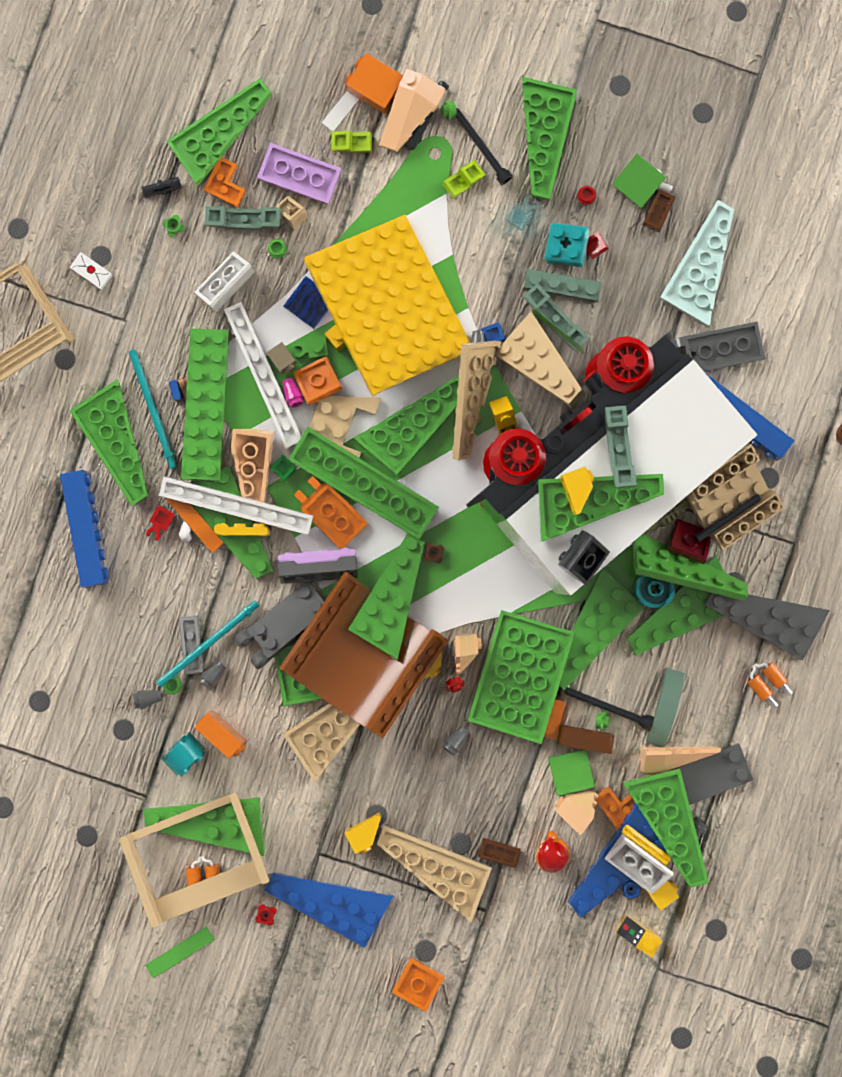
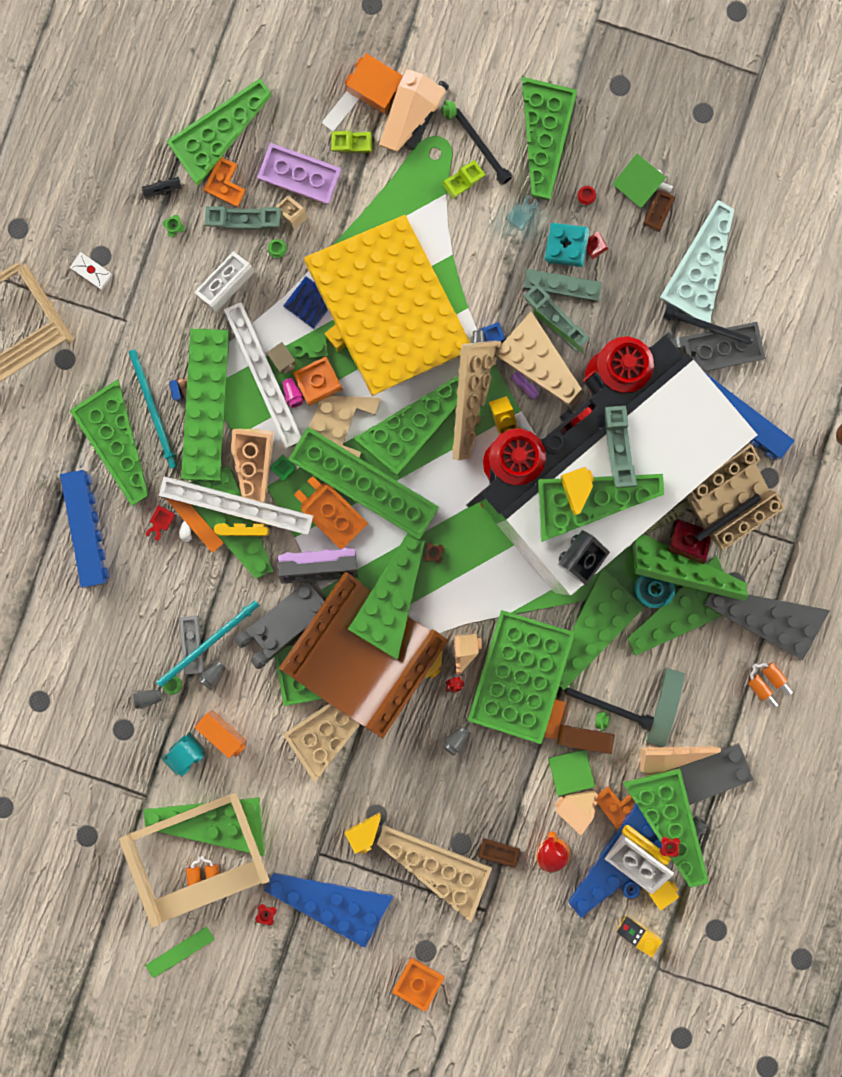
none -> medium lavender piece [511,372,540,400]
none -> red plate [660,837,680,857]
none -> black piece [663,304,753,344]

